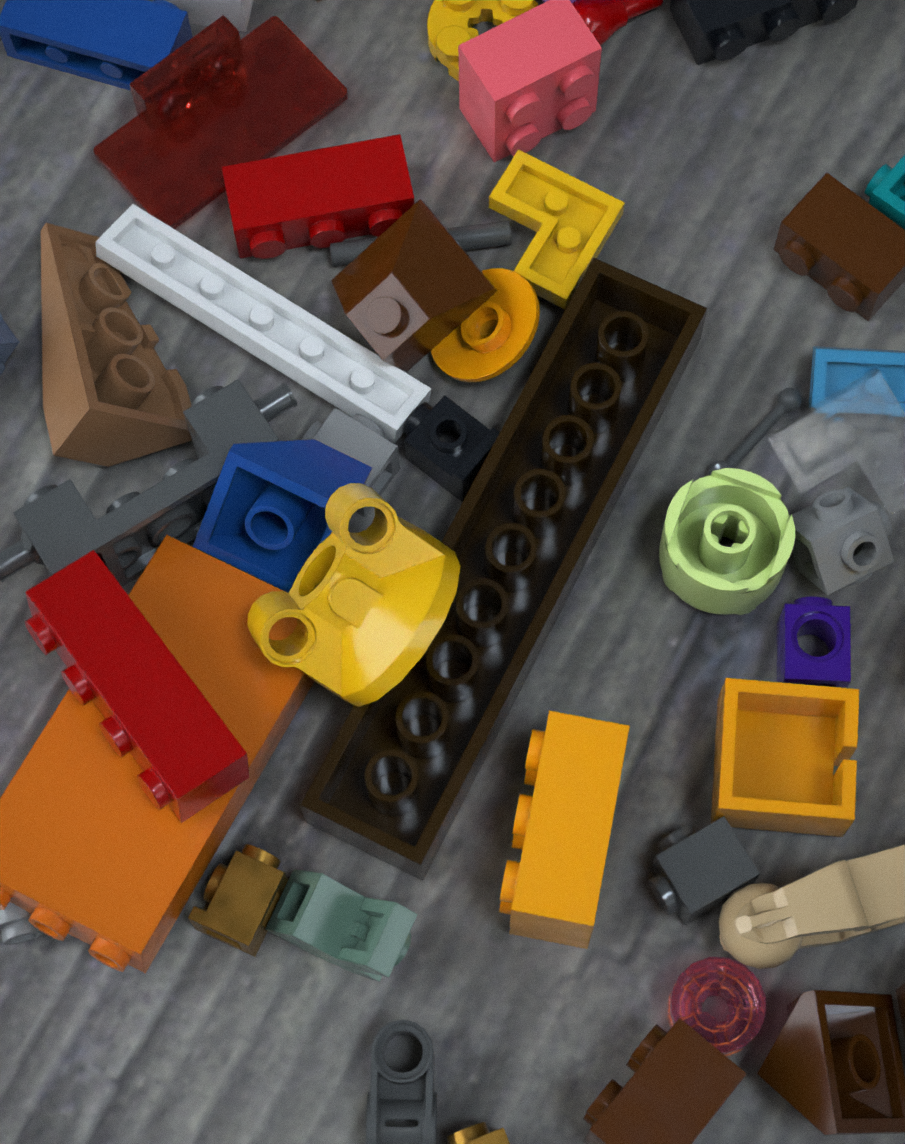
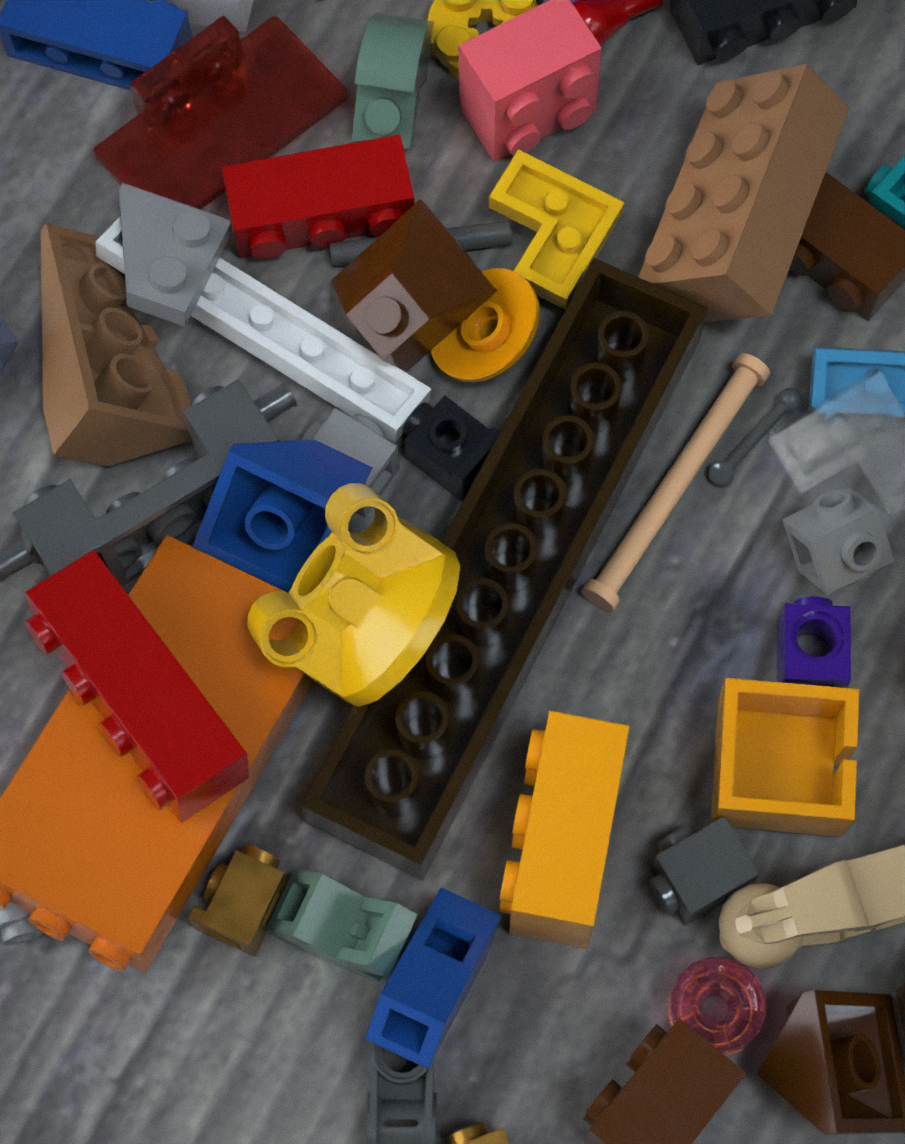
yellowish green brick [659,468,795,615] -> none
none -> light grey wing [119,183,232,327]
none -> sand green brick [352,13,434,149]
none -> blue brick [365,888,502,1069]
none -> light nougat bar [581,353,770,612]
none -> medium nougat brick [638,64,850,322]

